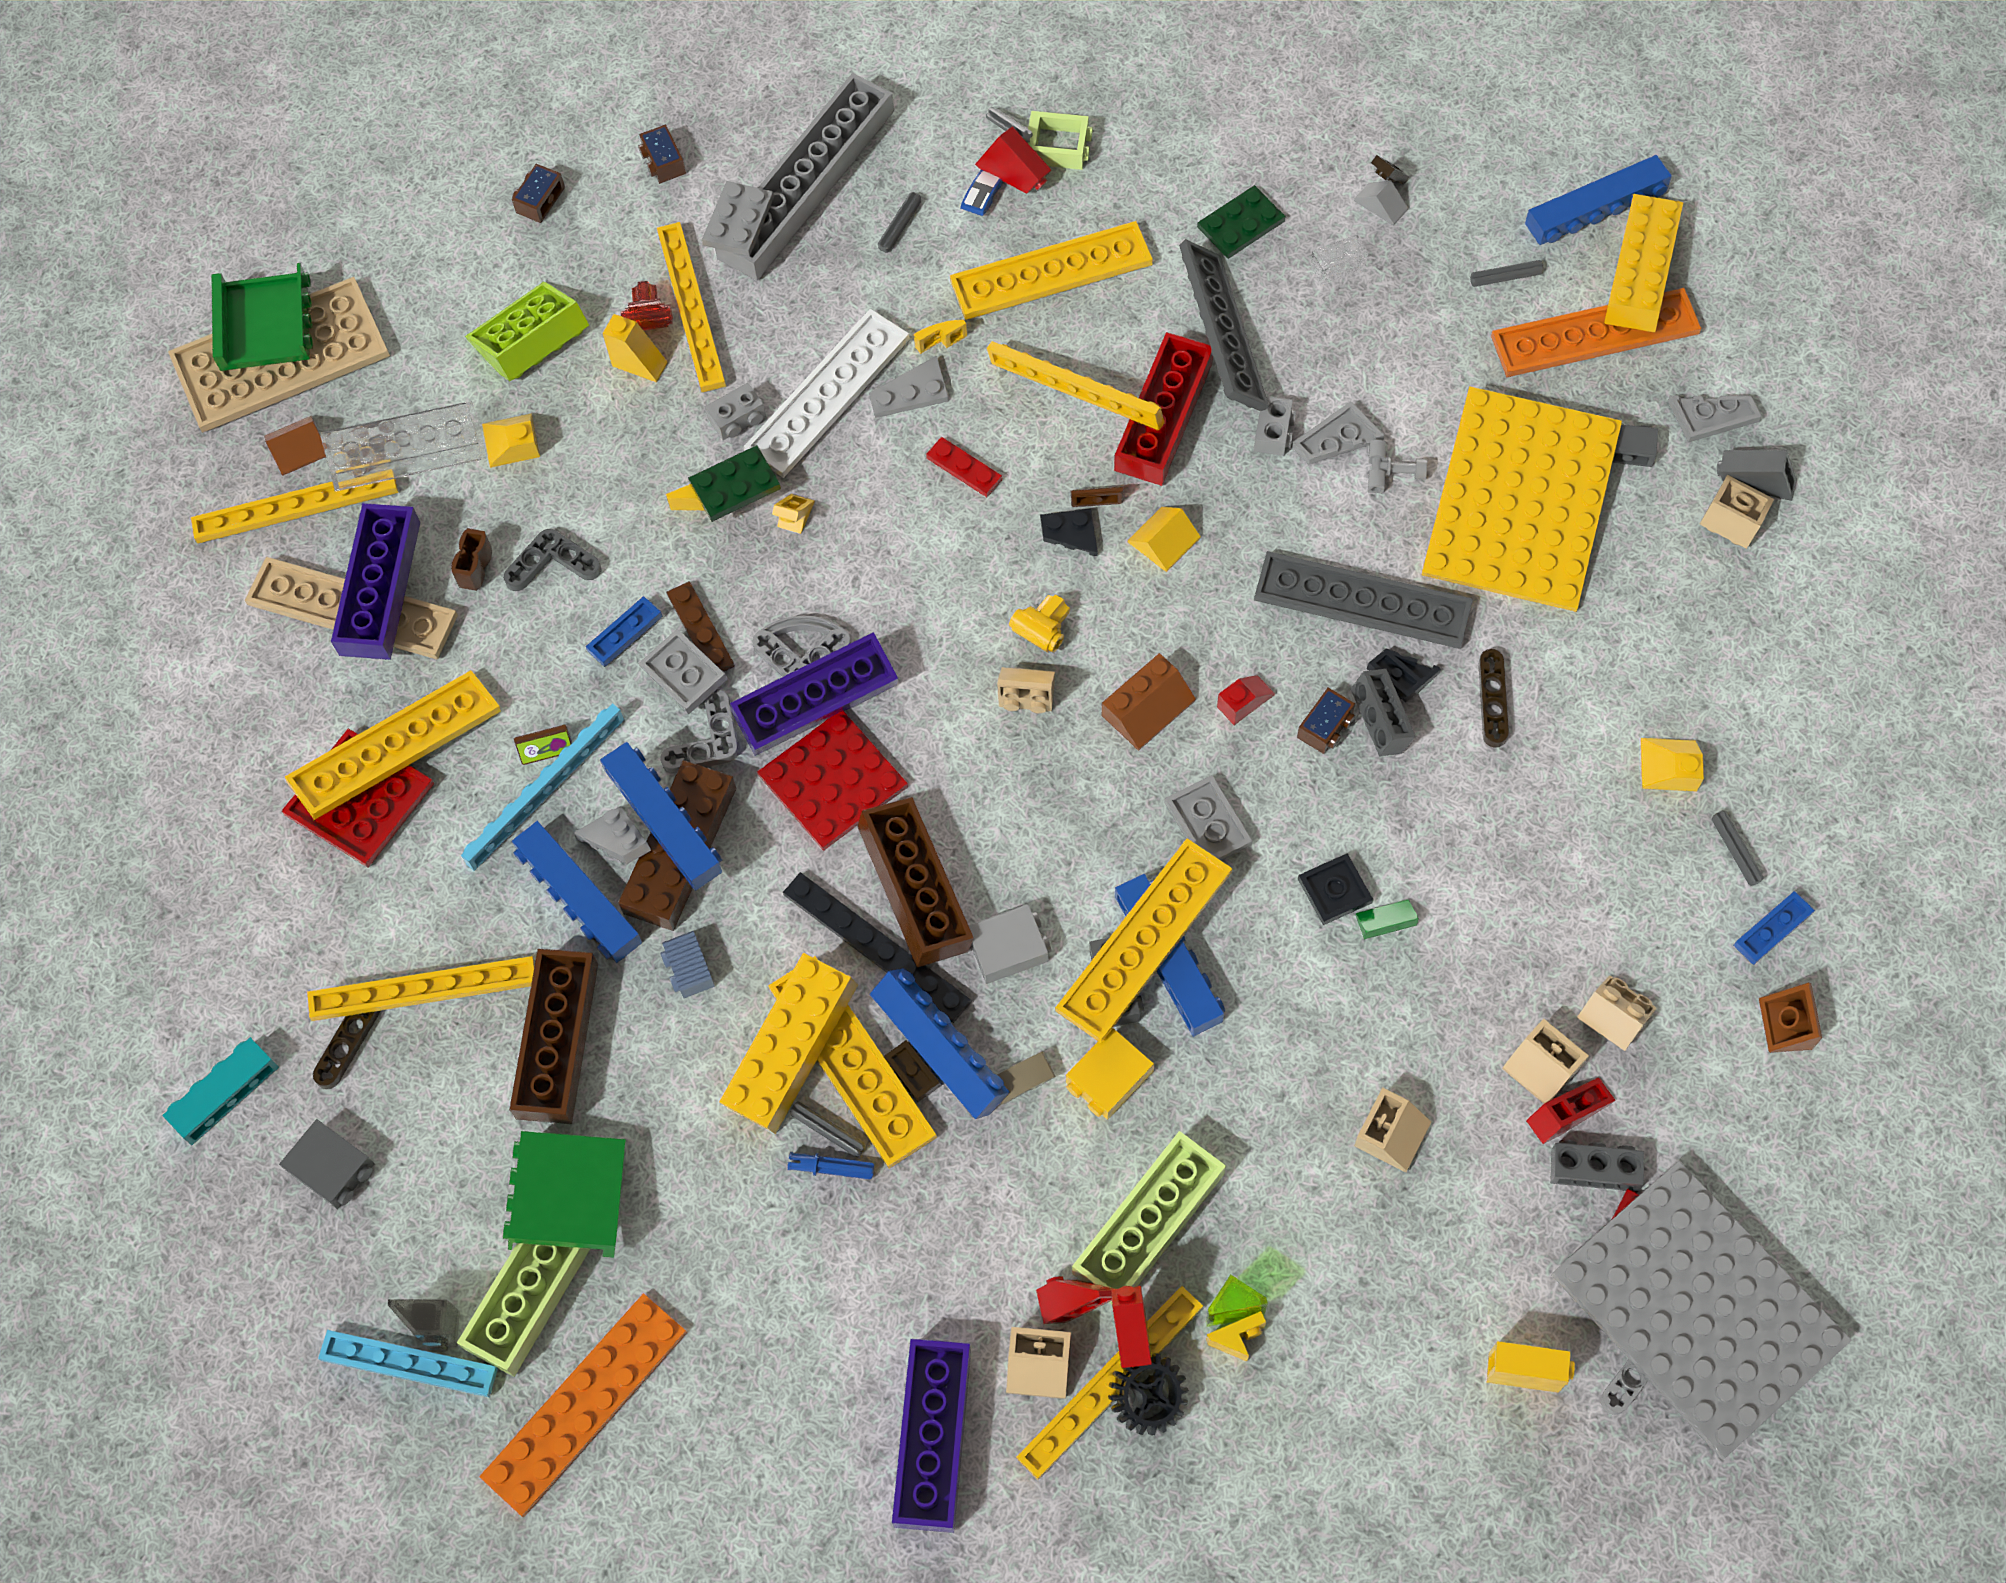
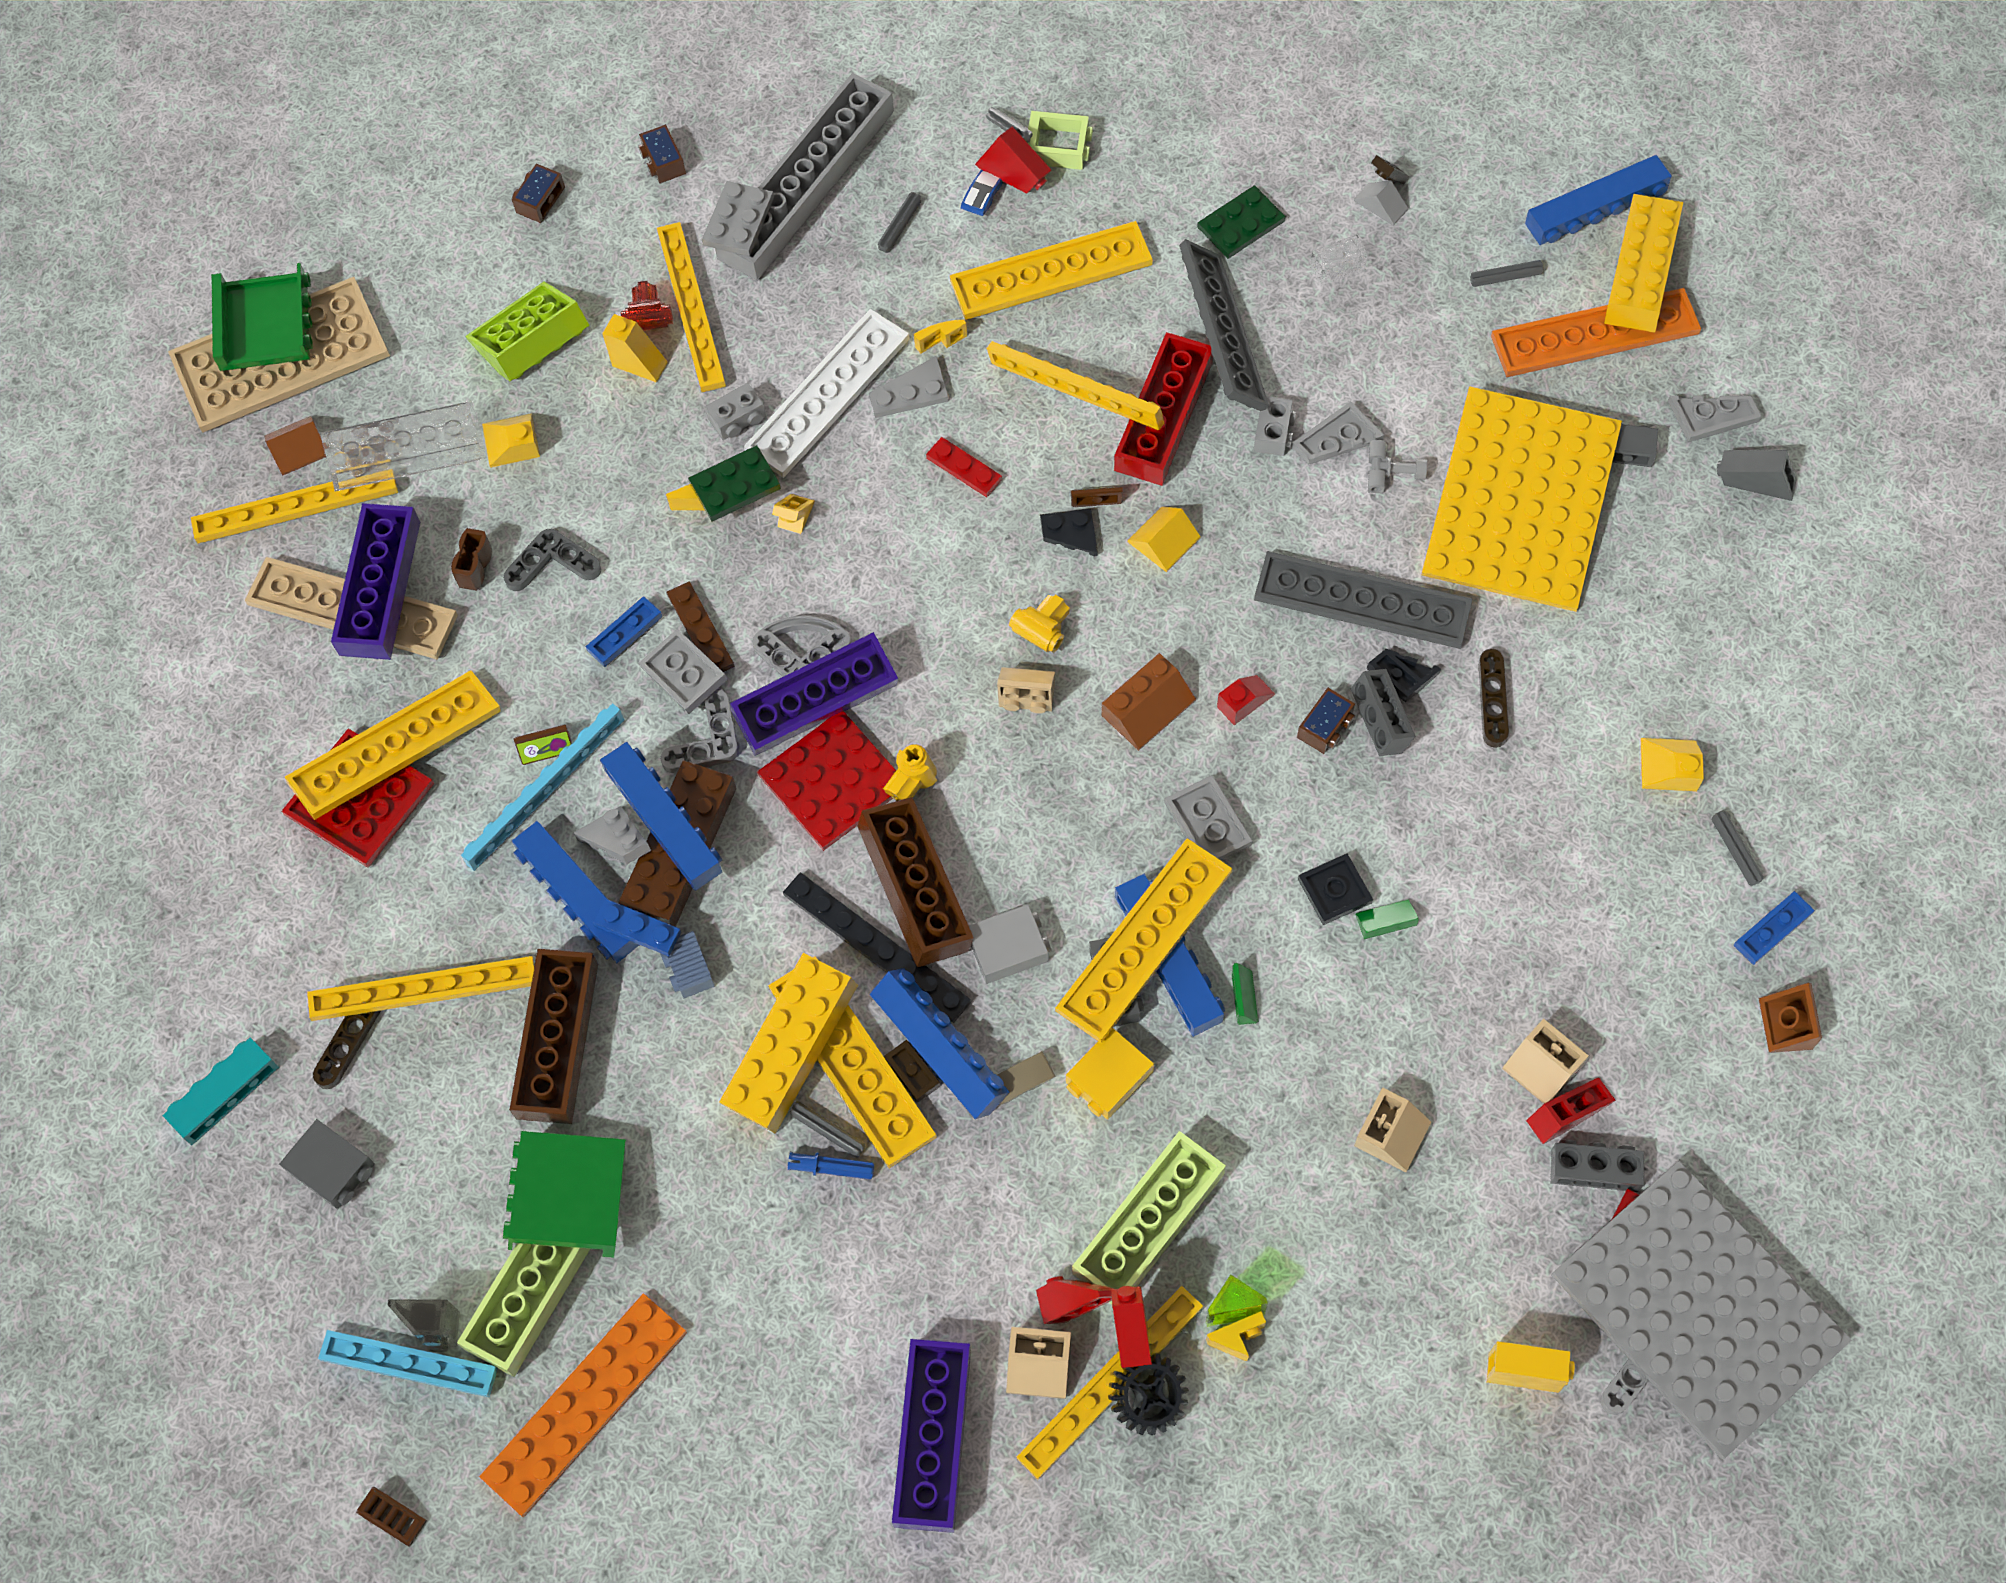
tan slope [1577,975,1657,1051] -> none
tan slope [1700,475,1774,549] -> none
none -> reddish brown slope [356,1486,427,1547]
none -> blue plate [593,899,681,957]
none -> yellow piece [883,744,938,801]
none -> green slope [1231,963,1259,1025]

